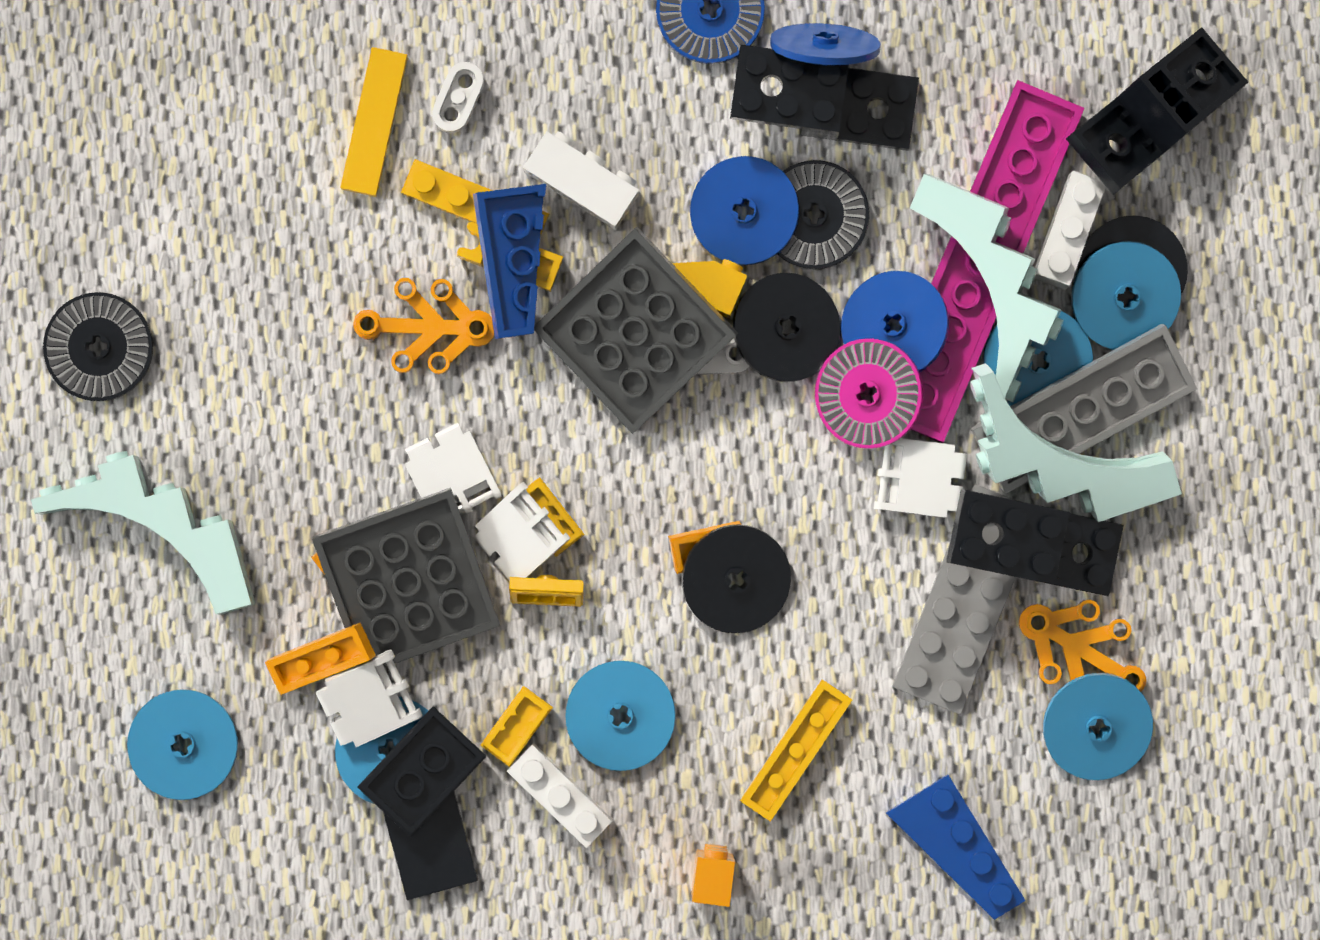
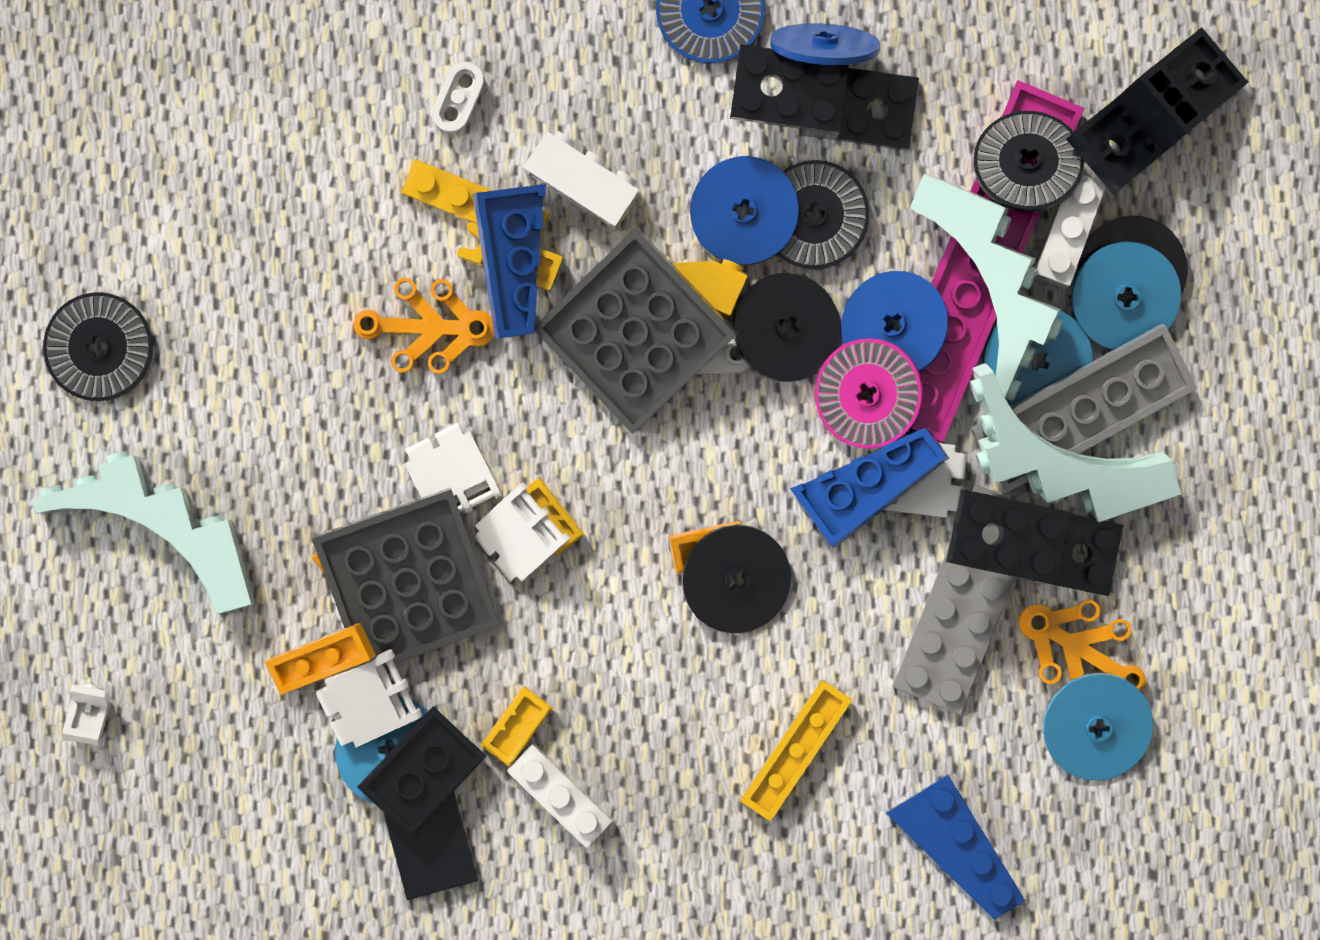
dark azure piece [127,690,238,800] -> none
yellow tile [340,47,408,197] -> none
yellow plate [509,575,584,607] -> none
dark azure piece [565,661,675,771] -> none
light orange brick [691,844,735,907] -> none
none -> white bracket [62,684,110,746]
none -> blue wing [790,428,950,547]
none -> piece [973,111,1084,212]

